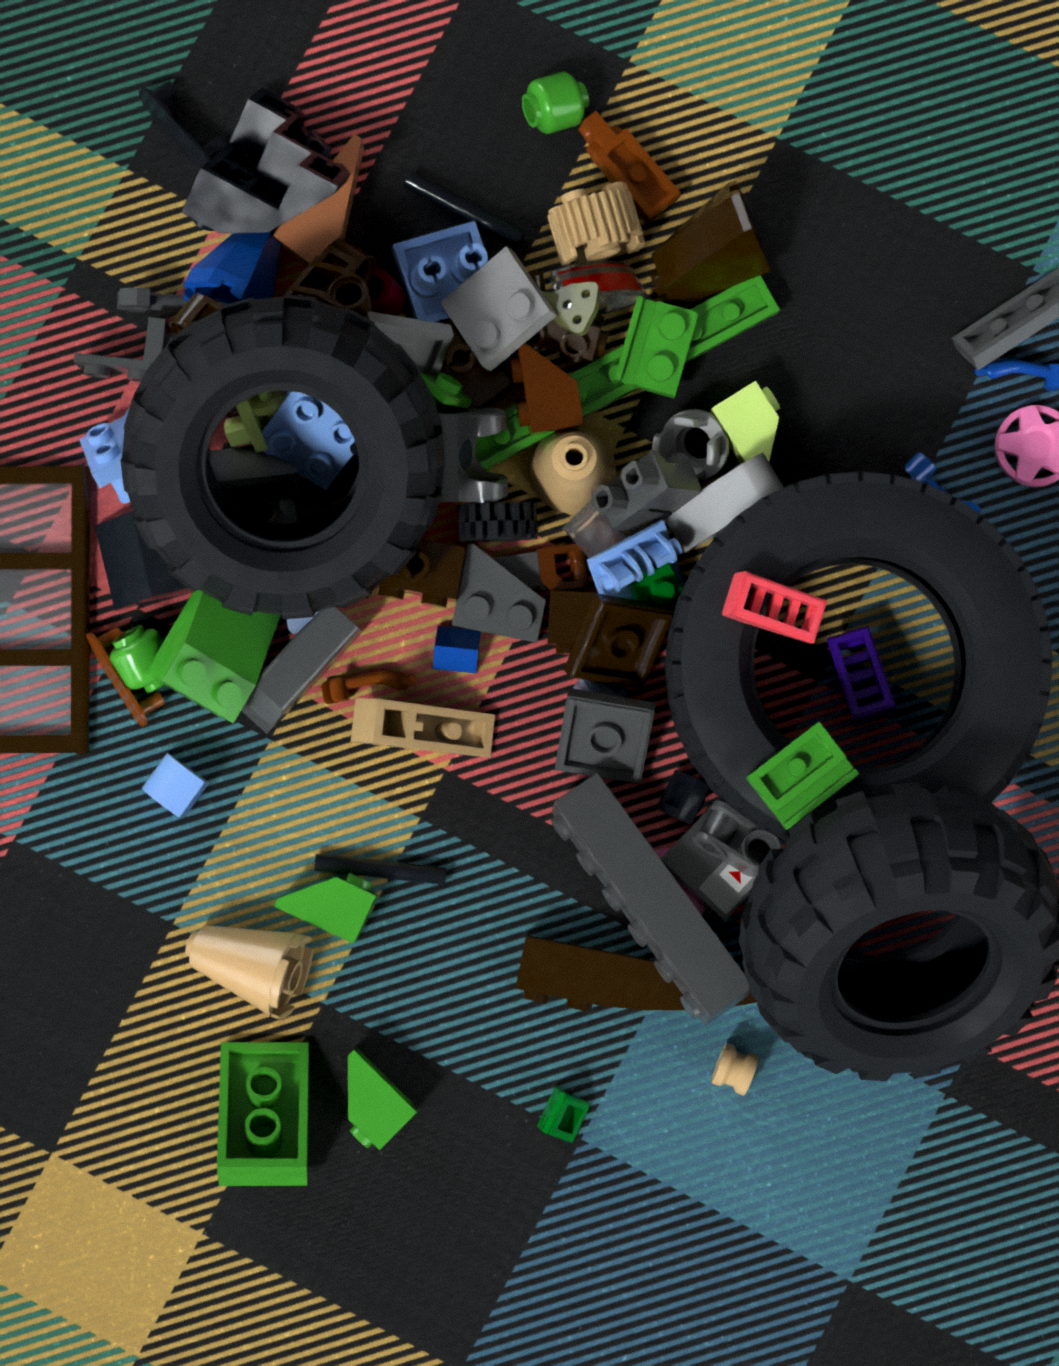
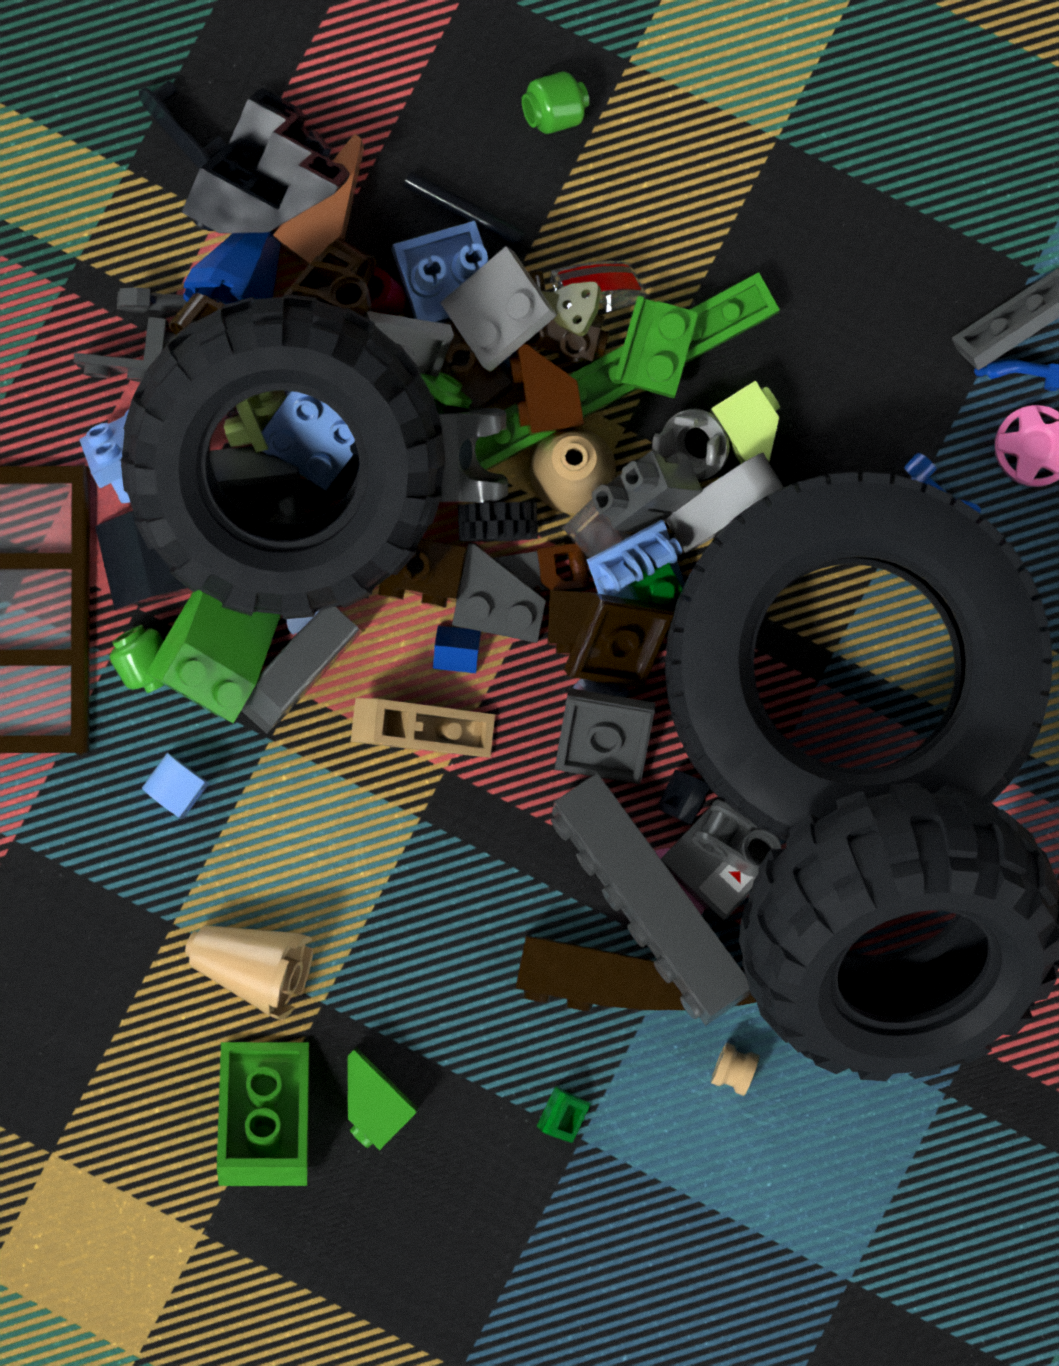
dark orange piece [86,627,165,727] -> none
bright green slope [274,872,378,944] -> none
black bar [314,854,447,885] -> none
dark orange piece [321,670,417,704] -> none
tan brick [547,181,645,267] -> none
dark orange hinge [578,111,681,225] -> none
dark brown slope [650,180,771,307] -> none
coral slope [722,571,827,644] -> none
bright green plate [745,722,859,830] -> none
dark purple slope [827,625,896,727] -> none

